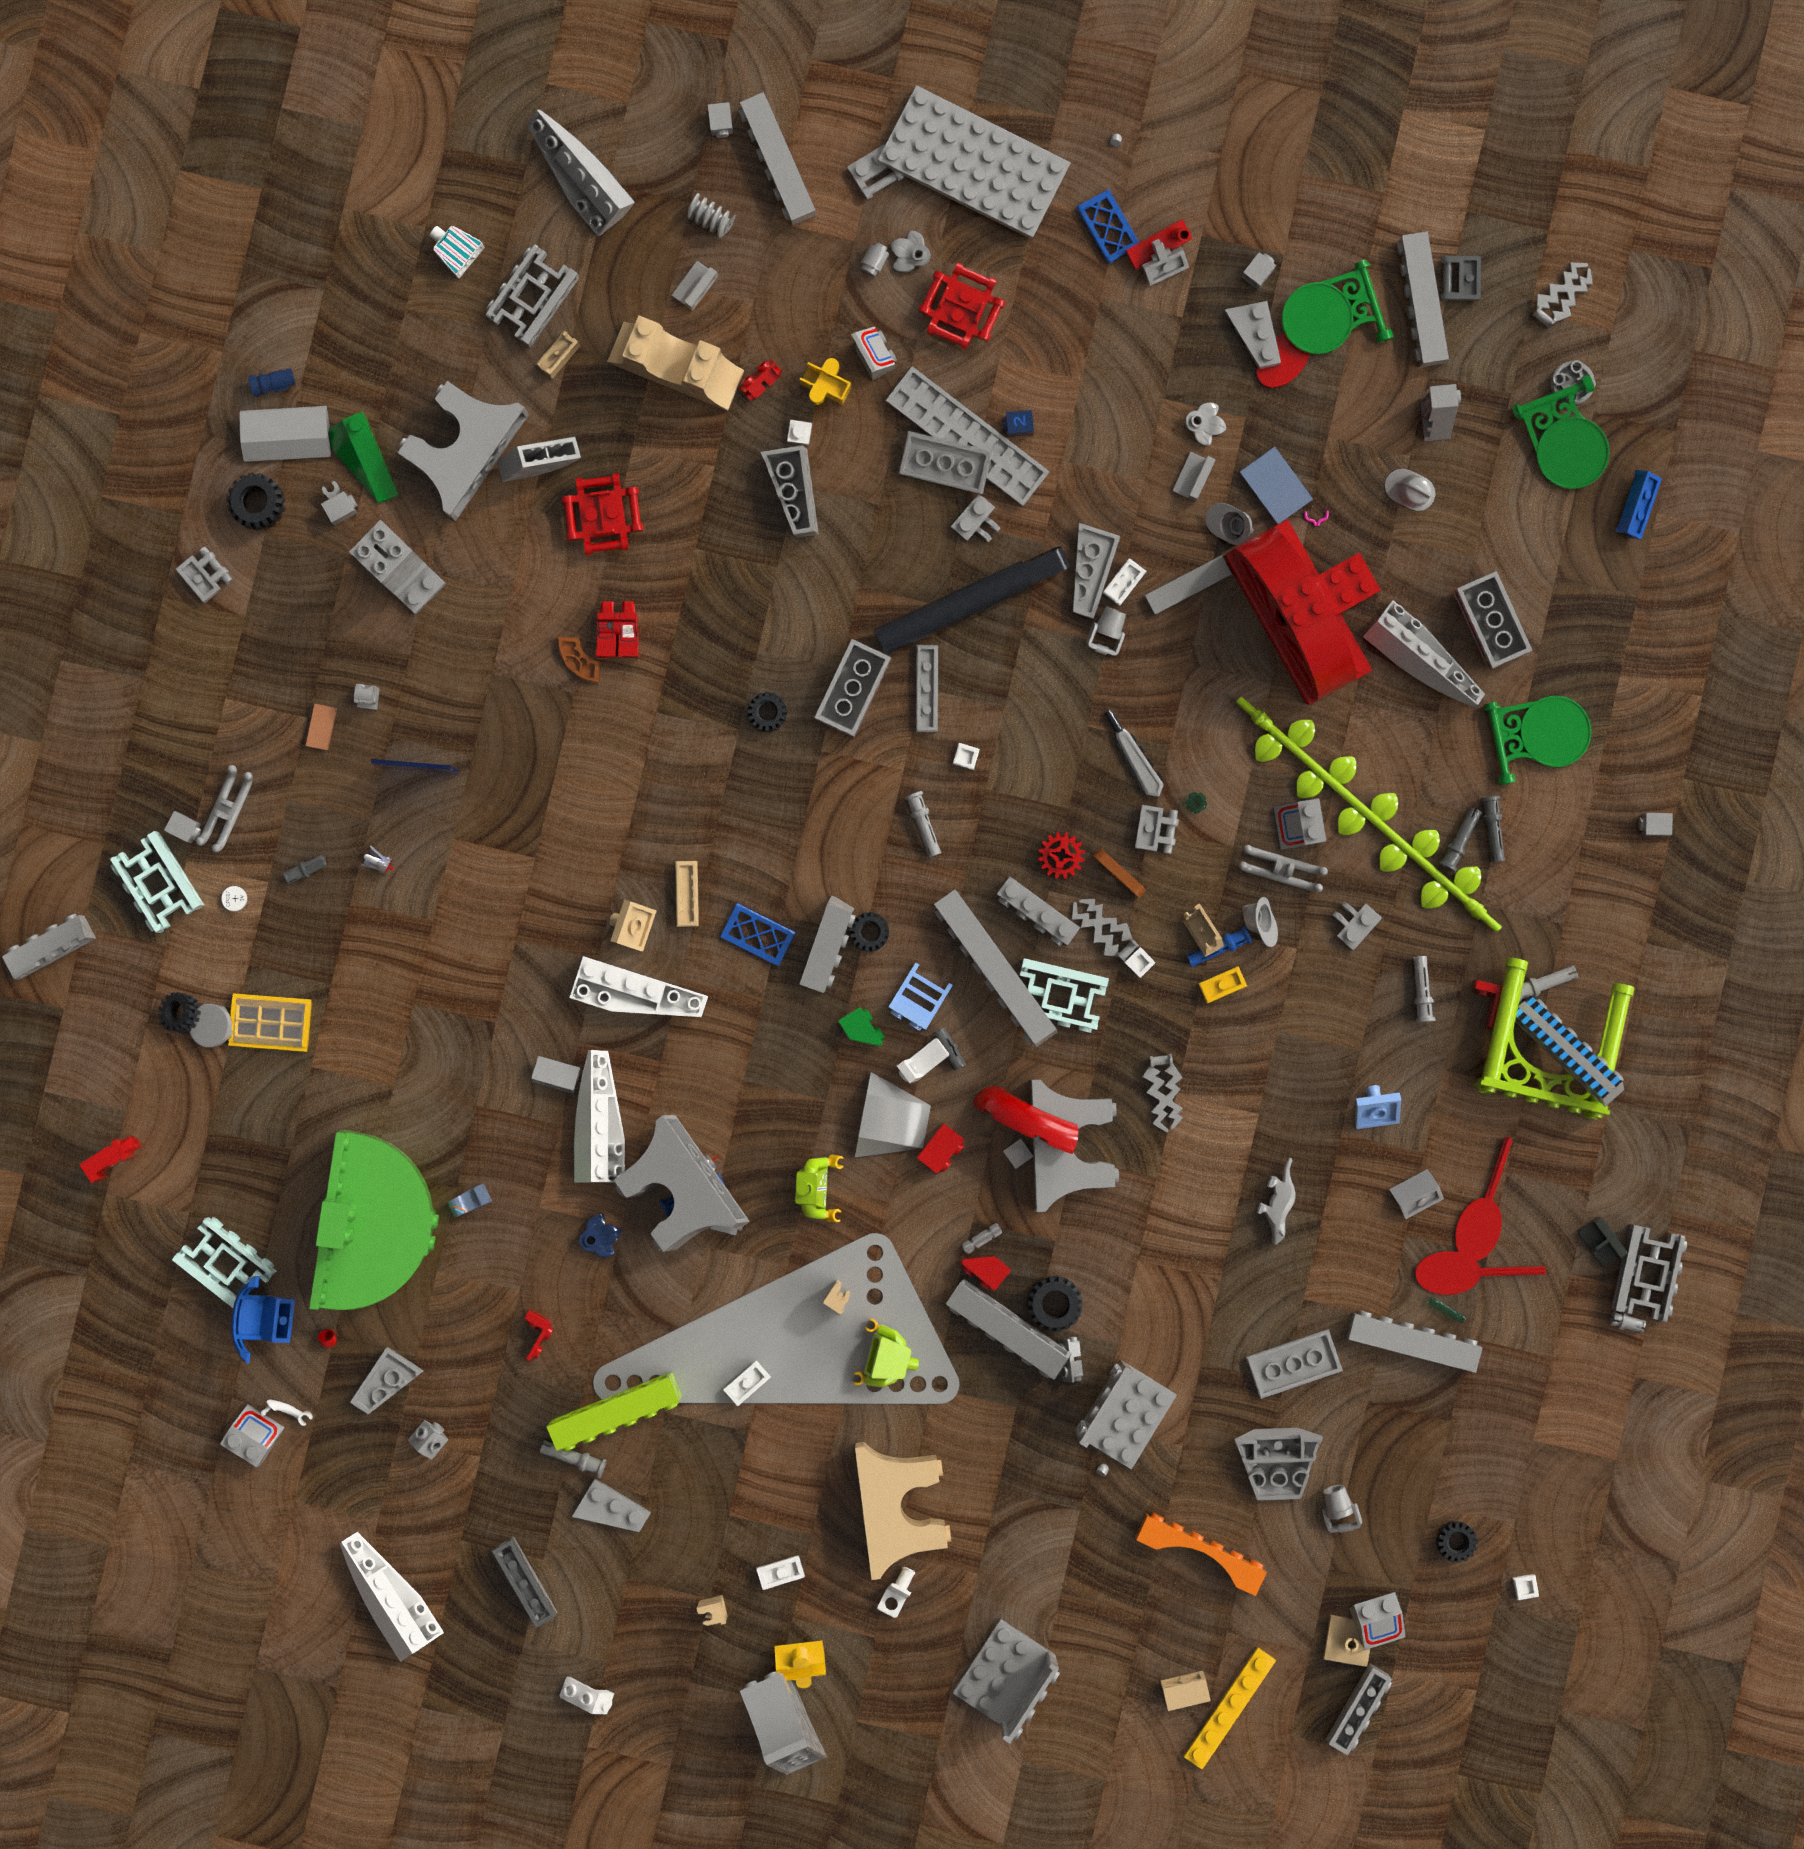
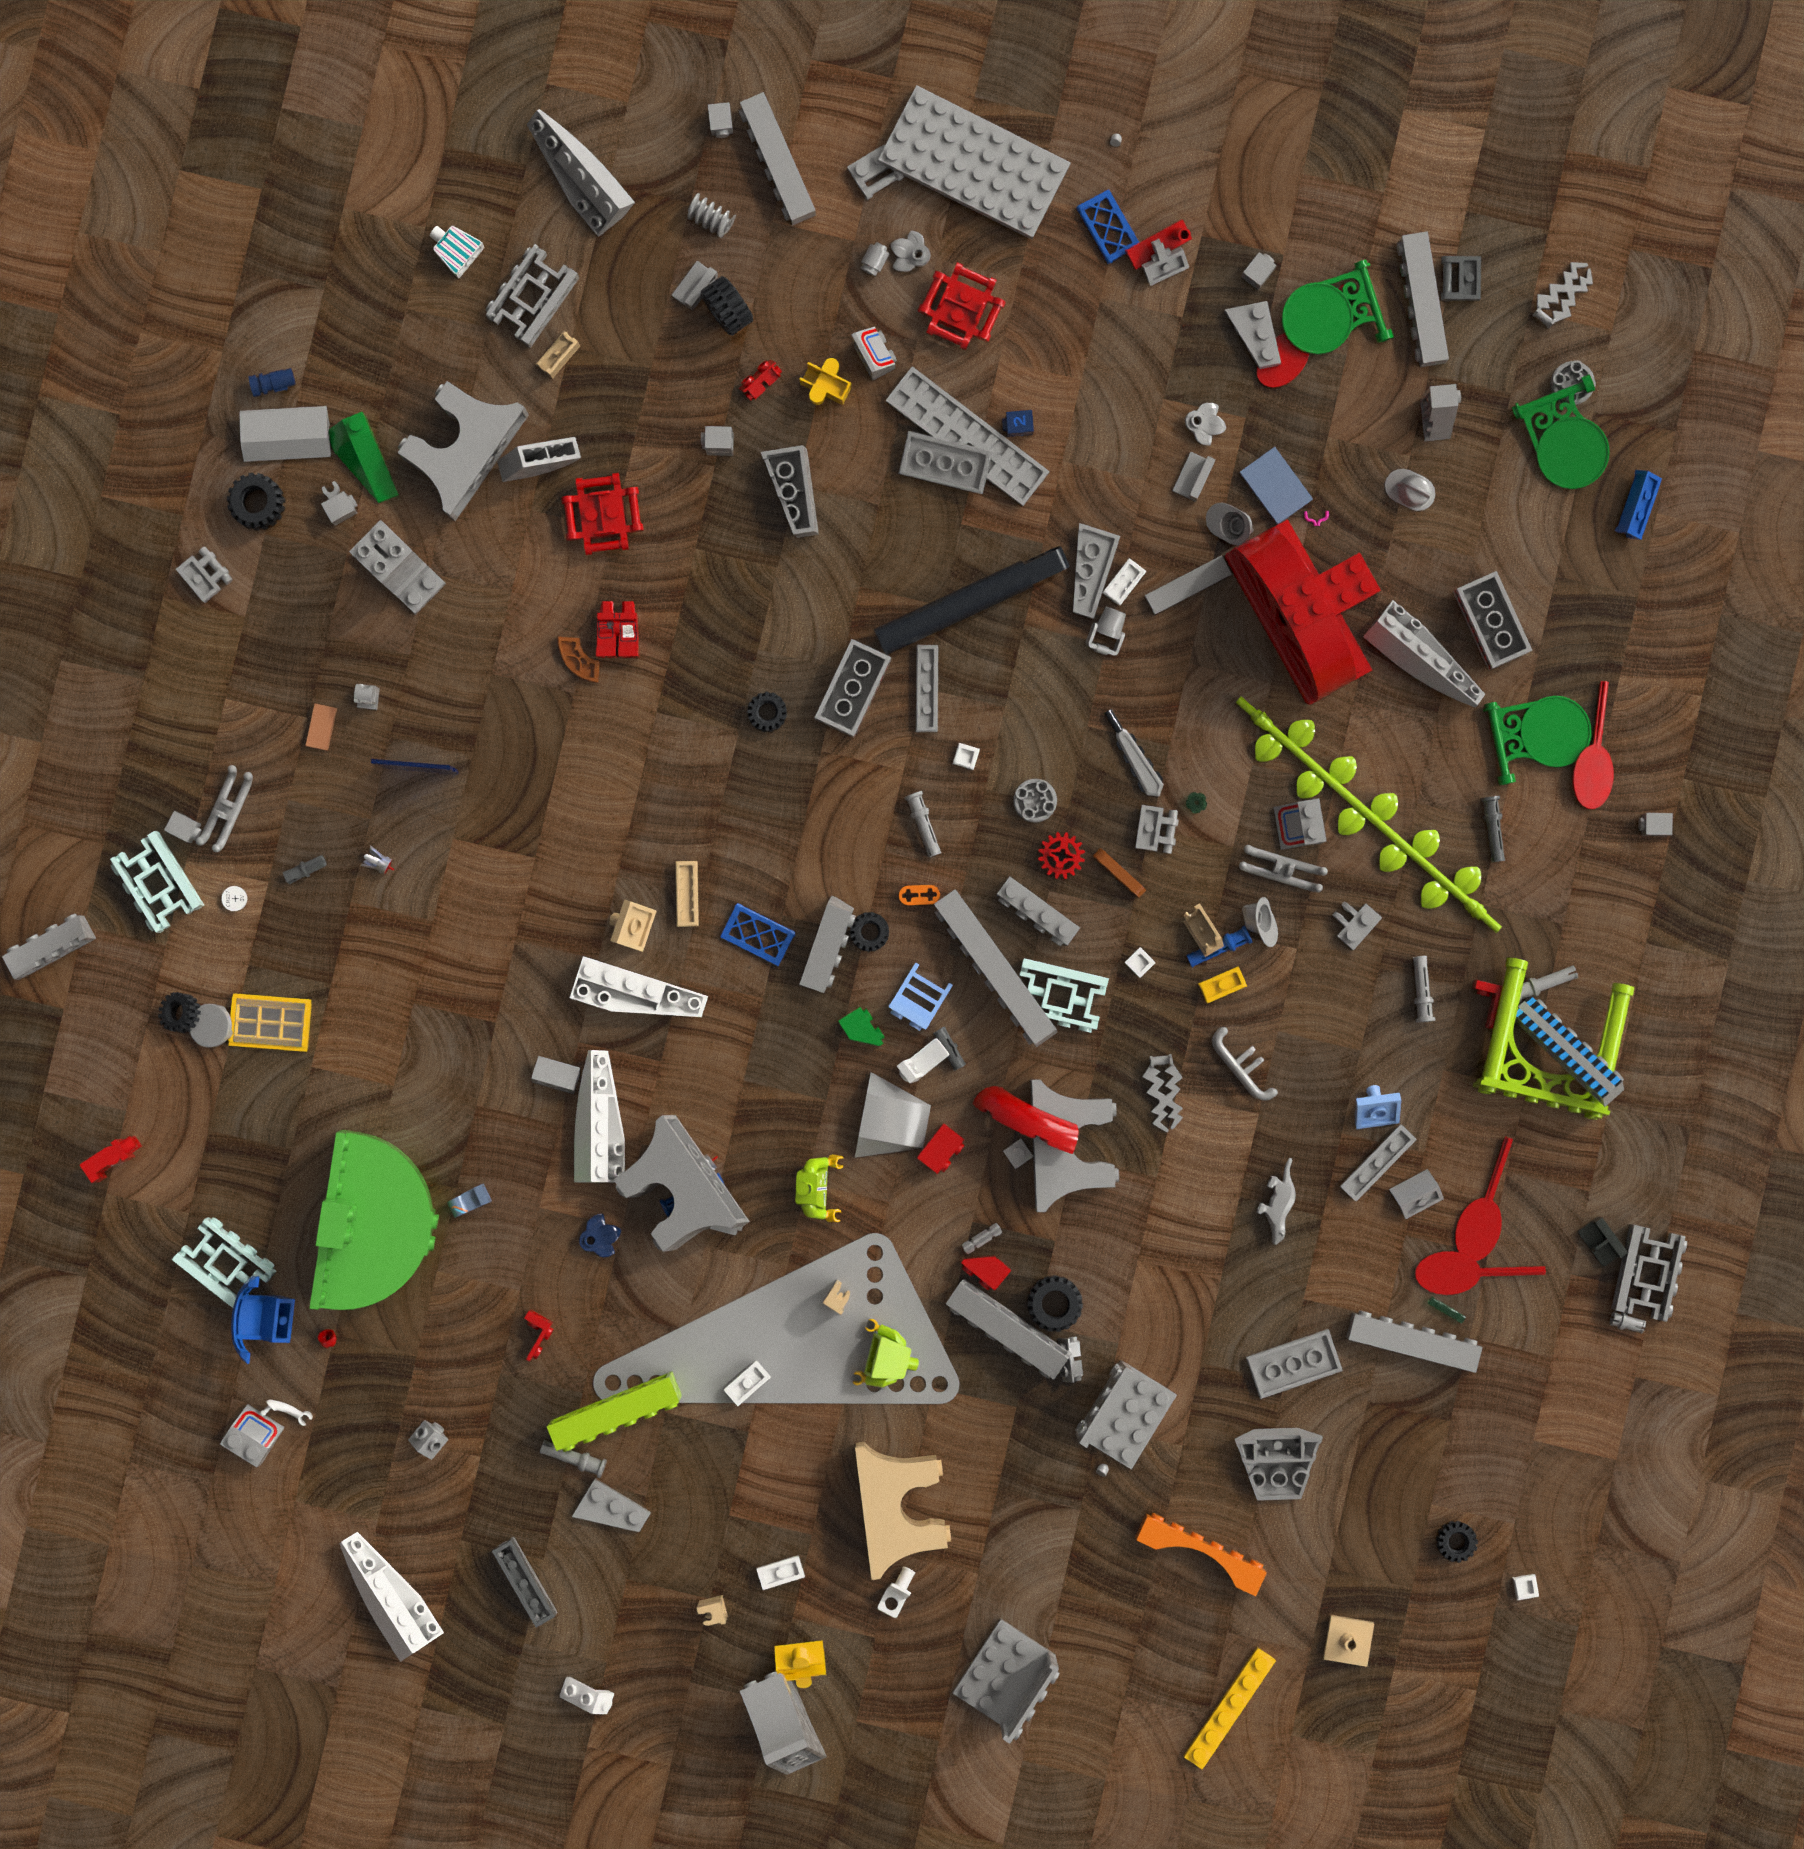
light grey wing [350,1347,424,1414] -> none
tan piece [607,316,744,411] -> none
white plate [787,420,812,446] -> none
light grey hinge [951,494,1000,542] -> none
light grey piece [1072,899,1139,962] -> none
tan hinge [1161,1671,1211,1711] -> none
light grey piece [1322,1485,1362,1533] -> none
light grey brick [1326,1663,1392,1755] -> none
light grey slope [1349,1592,1406,1650] -> none
dark grey pin [1438,807,1482,873] -> none
none -> black tyre [701,276,753,336]
none -> light grey brick [701,426,734,456]
none -> orange beam [899,885,940,906]
none -> light grey tile [1013,779,1057,822]
none -> light grey piece [1212,1027,1278,1101]
none -> light grey plate [1340,1124,1417,1202]
none -> piece [1572,681,1614,809]

